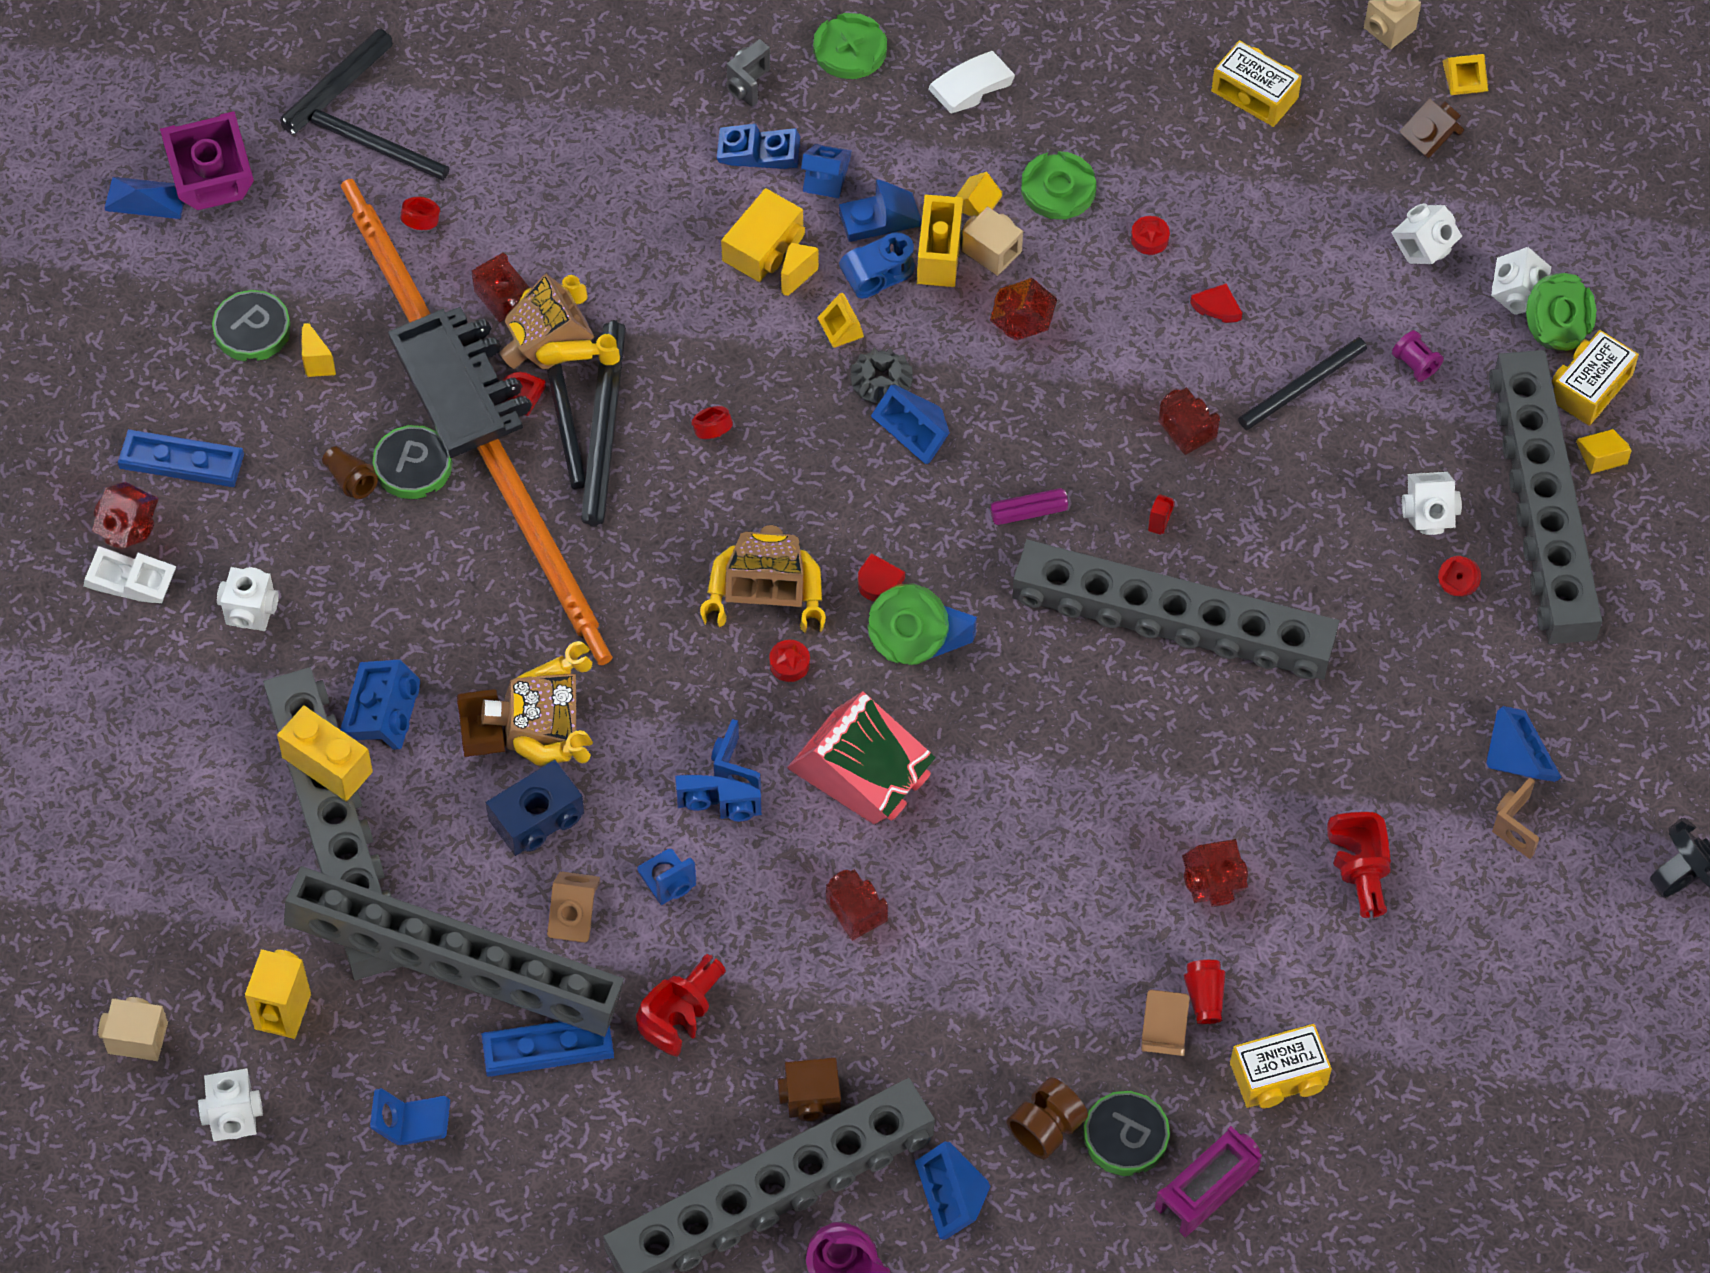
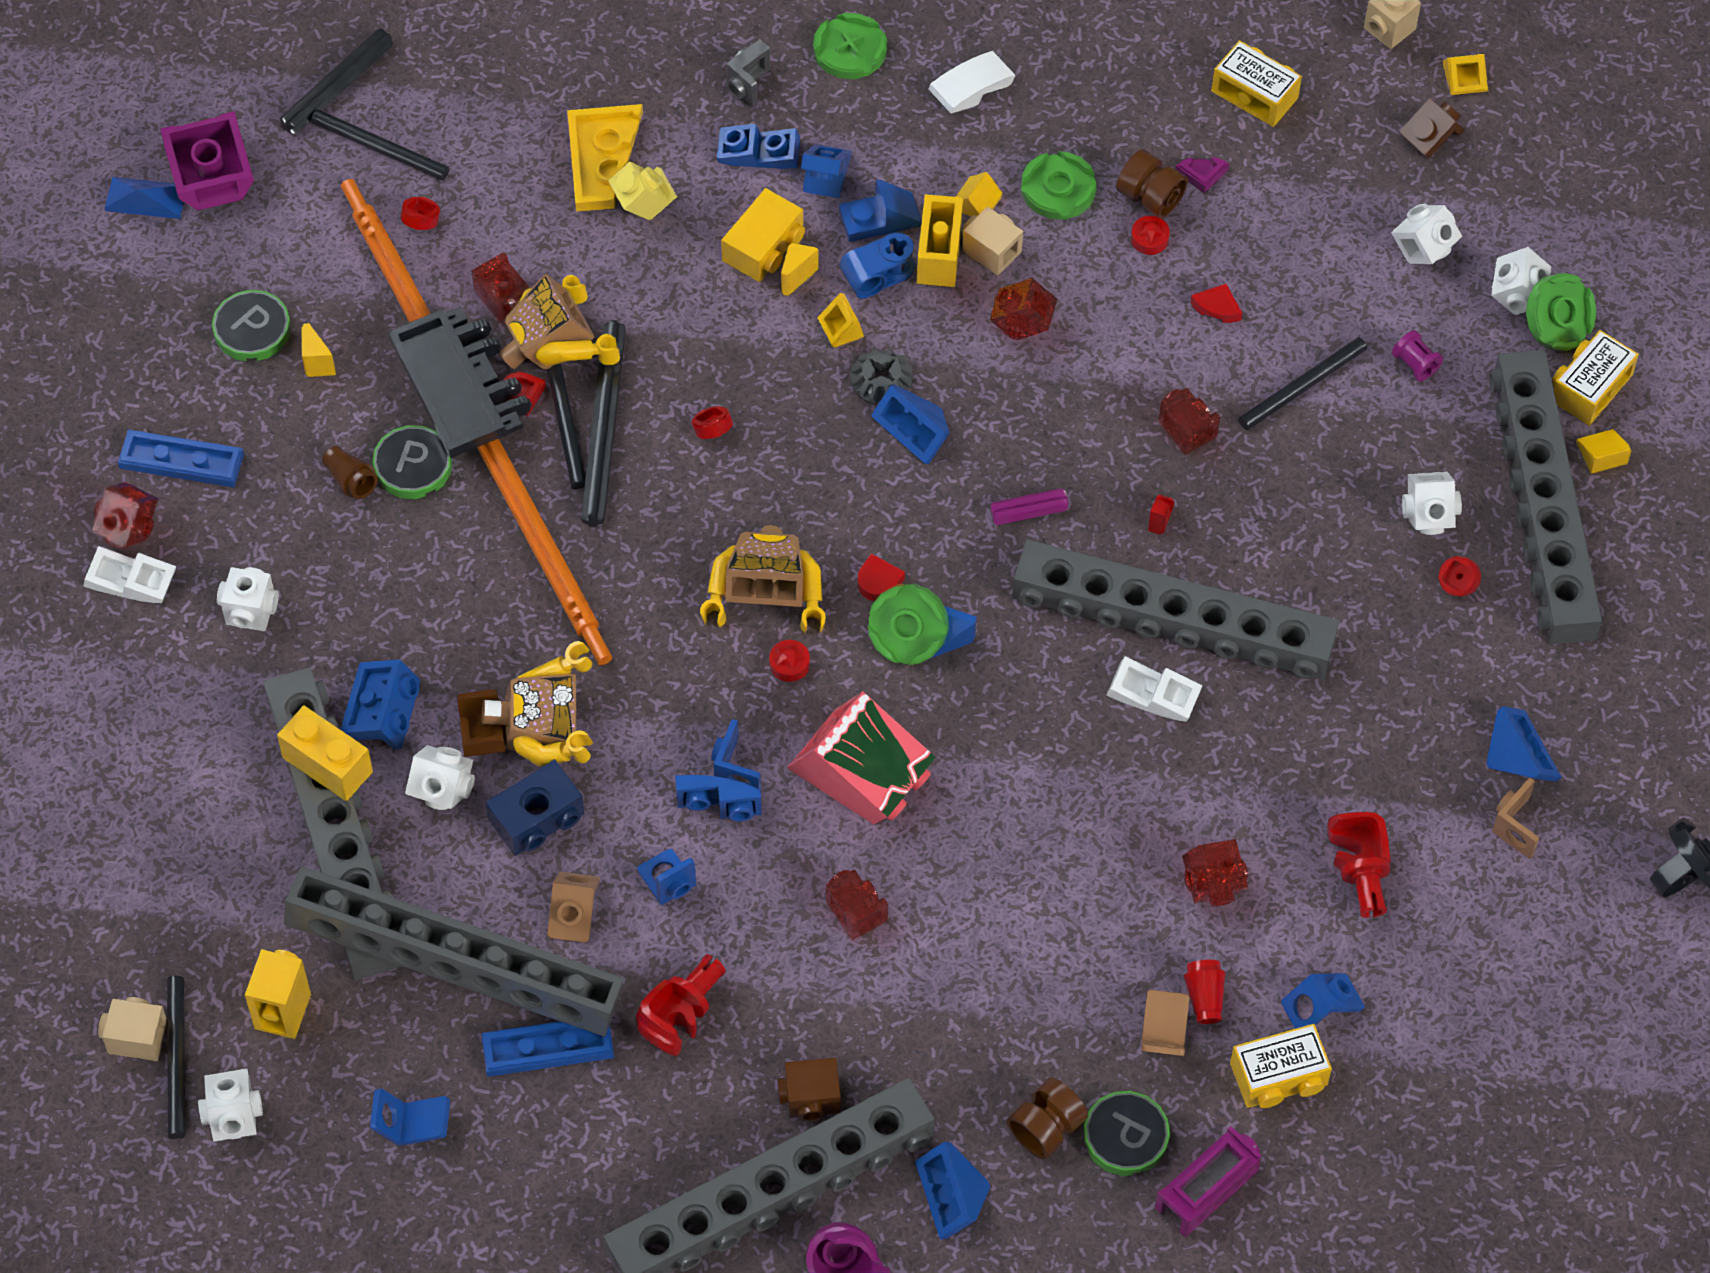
none -> black bar [167,976,185,1139]
none -> white brick [405,745,475,810]
none -> yellow wing [567,104,643,212]
none -> light yellow brick [608,162,677,220]
none -> white slope [1106,656,1202,722]
none -> reddish brown wheel [1116,149,1189,219]
none -> magenta tile [1176,157,1229,193]
none -> blue bracket [1281,973,1365,1029]

